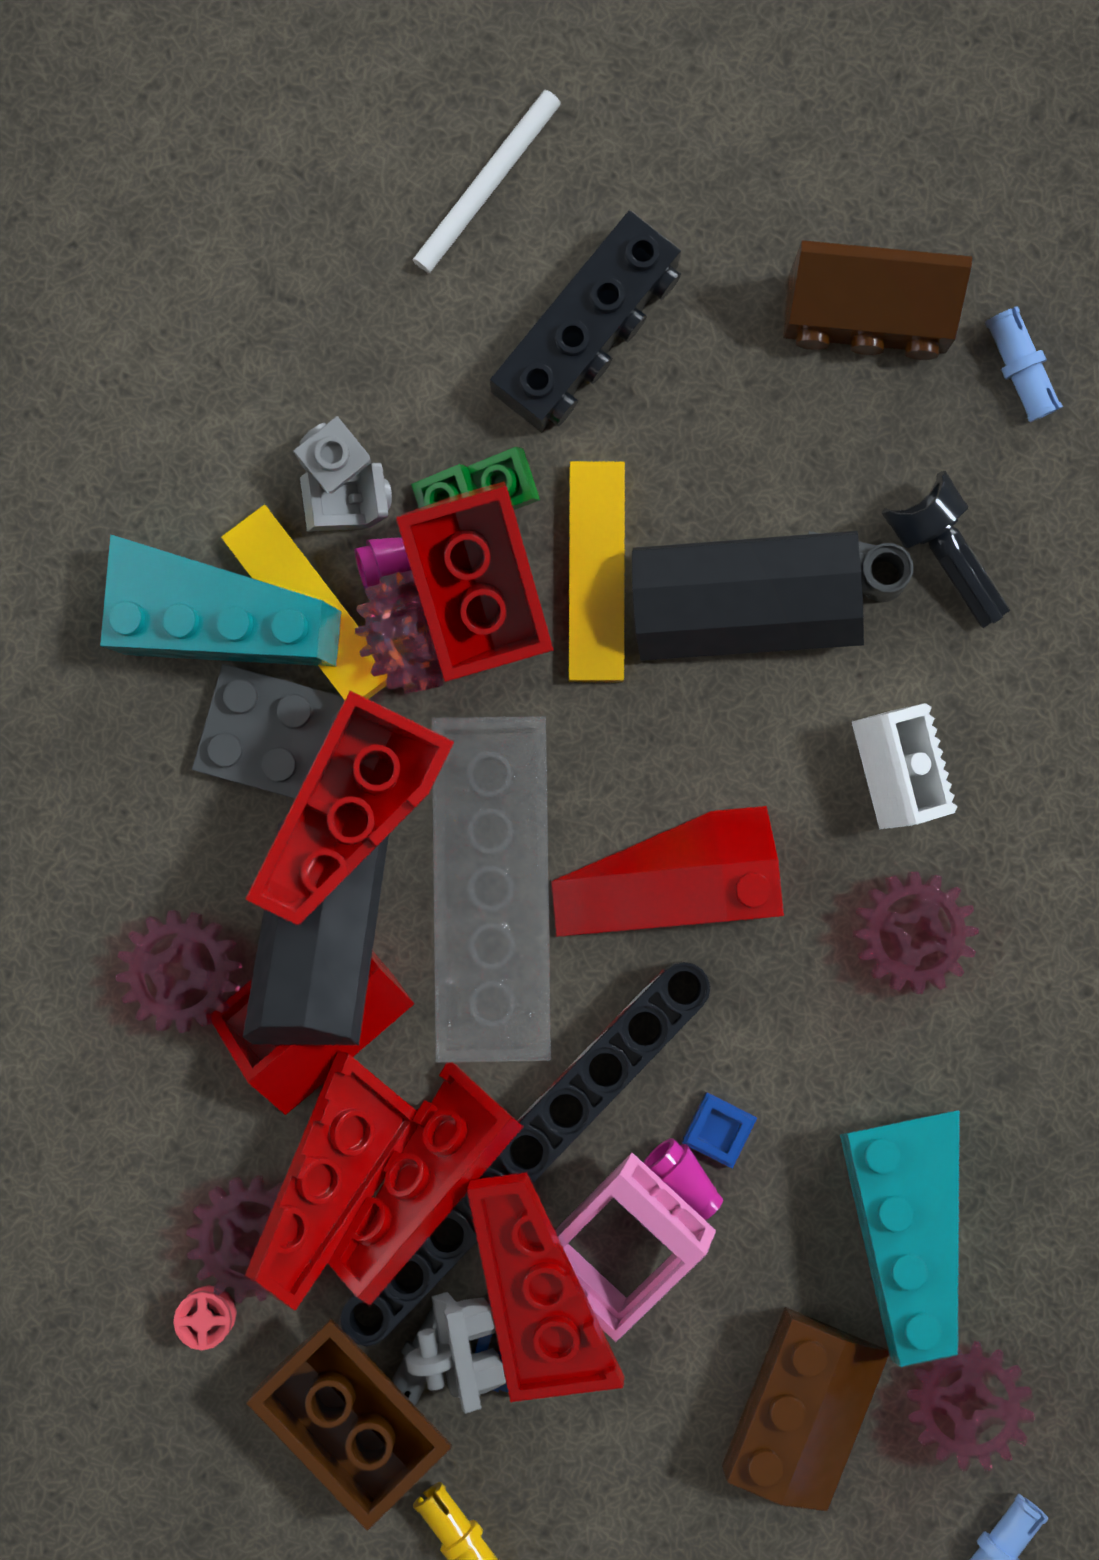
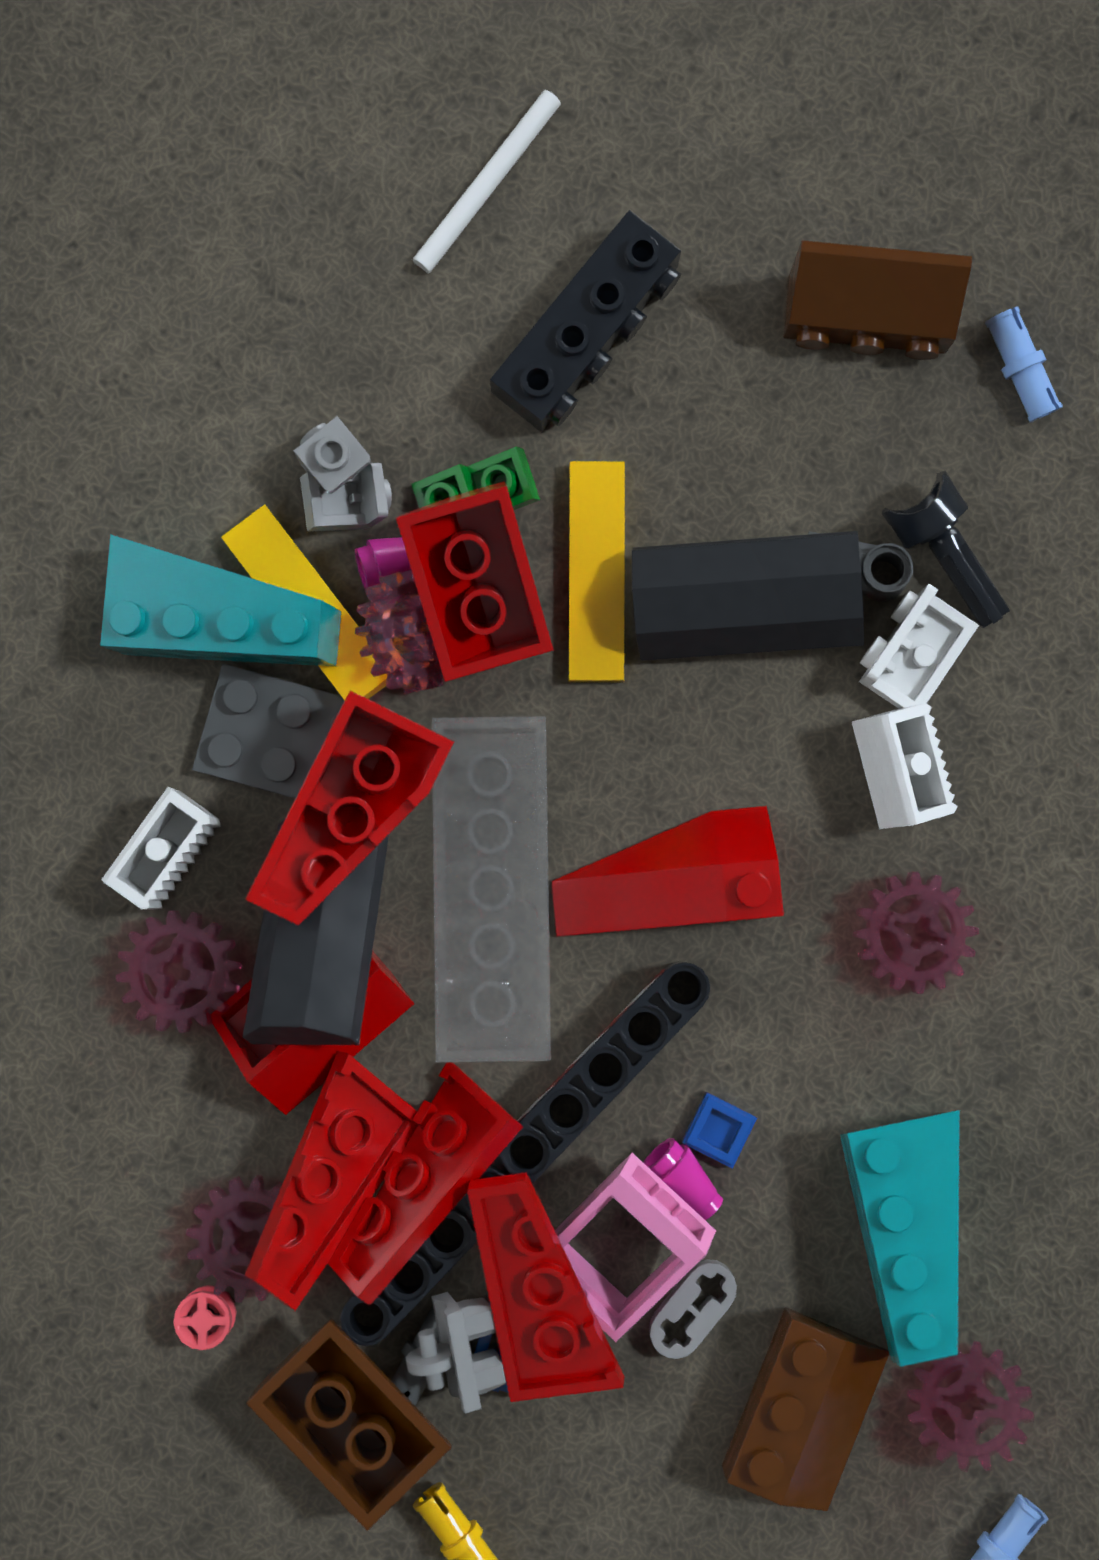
none -> white brick [101,787,221,910]
none -> light grey beam [649,1259,737,1359]
none -> white bracket [859,584,979,709]

